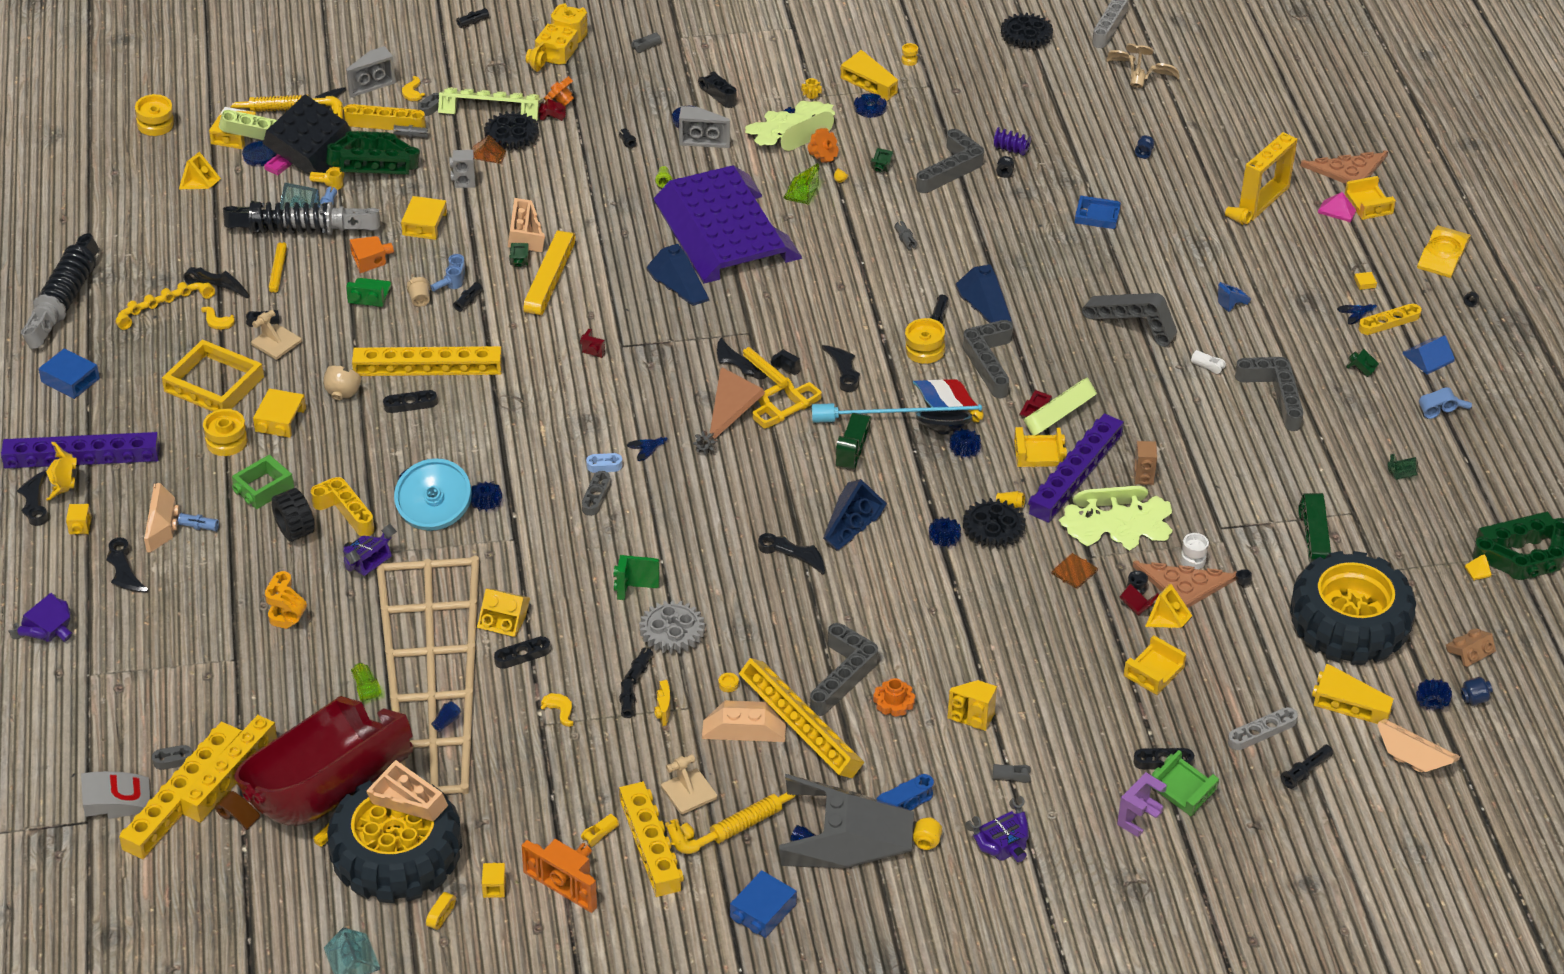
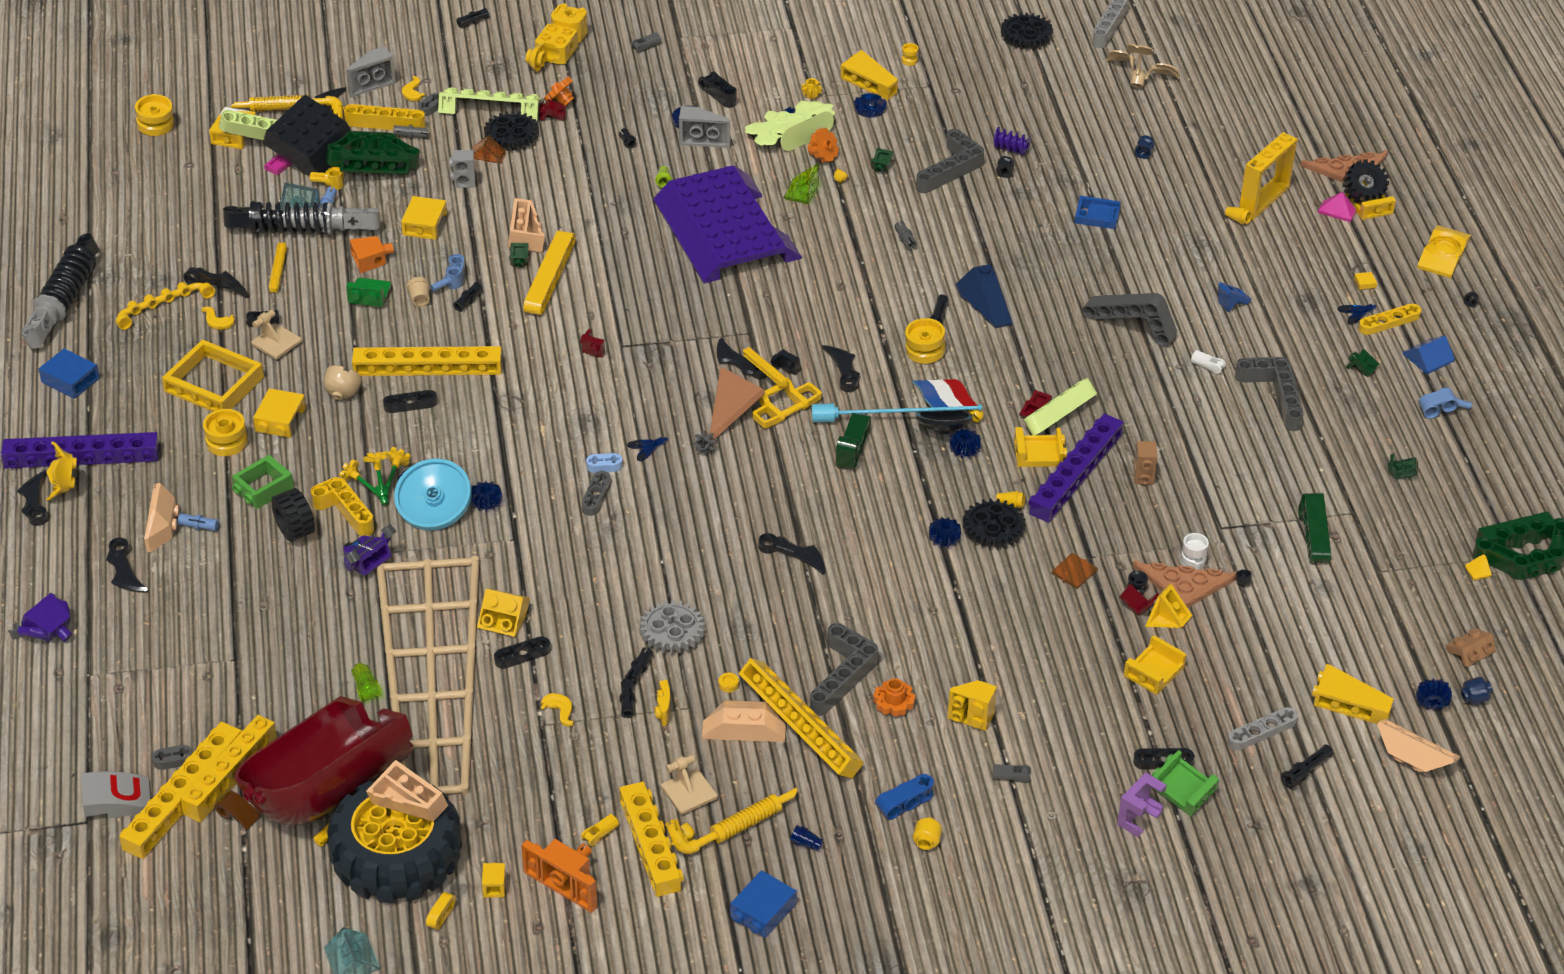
yellow brick [66,504,92,534] -> none
yellow slope [179,151,221,190] -> none
clear blue tile [242,141,277,166] -> none
light orange piece [265,571,307,629] -> none
clear blue cone [431,701,461,732] -> none
green bracket [613,555,660,600] -> none
dark blue wedge [646,244,709,306] -> none
dark grey windscreen [779,774,914,868] -> none
dark blue wedge [823,479,887,551] -> none
dark grey beam [963,320,1013,399] -> none
dark purple torso [965,796,1029,862] -> none
yellowish green plant [1059,486,1173,551] -> none
black wheel [1290,551,1416,665] -> none
none -> yellow plant [339,447,411,506]
none -> black bush [1342,159,1389,205]

